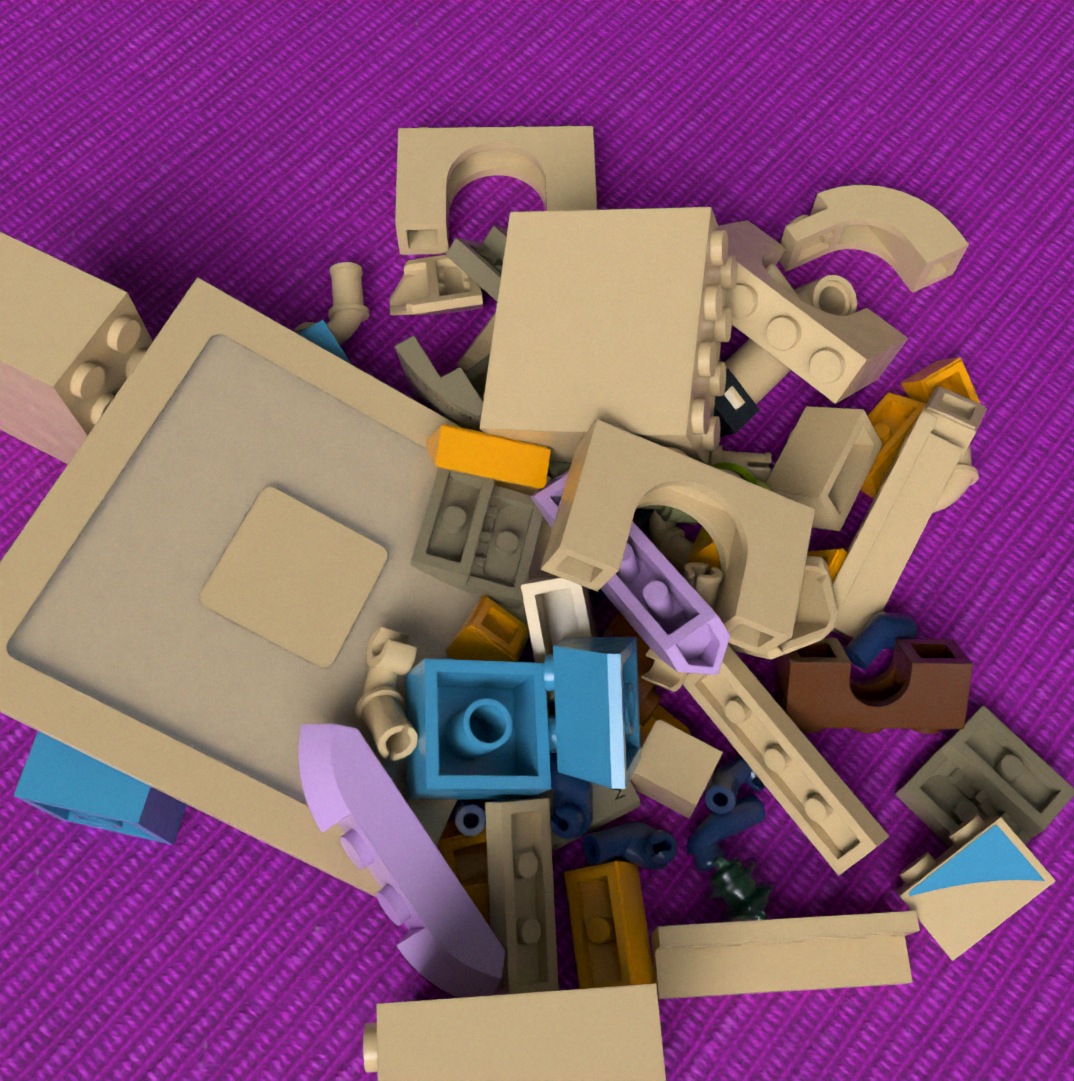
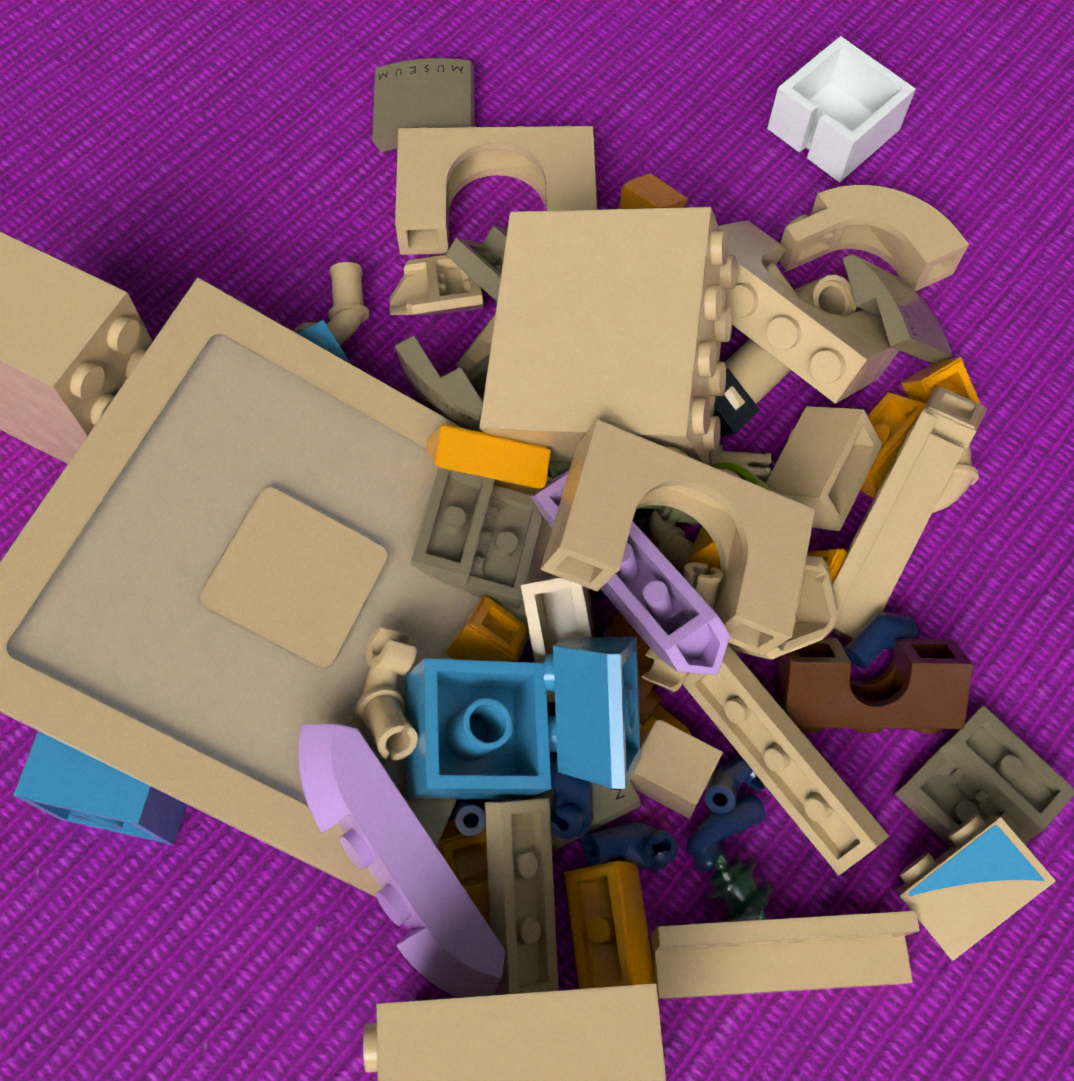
none -> dark tan slope [372,58,475,153]
none -> light orange slope [620,173,688,209]
none -> white piece [767,36,916,183]
none -> dark tan slope [843,254,953,364]

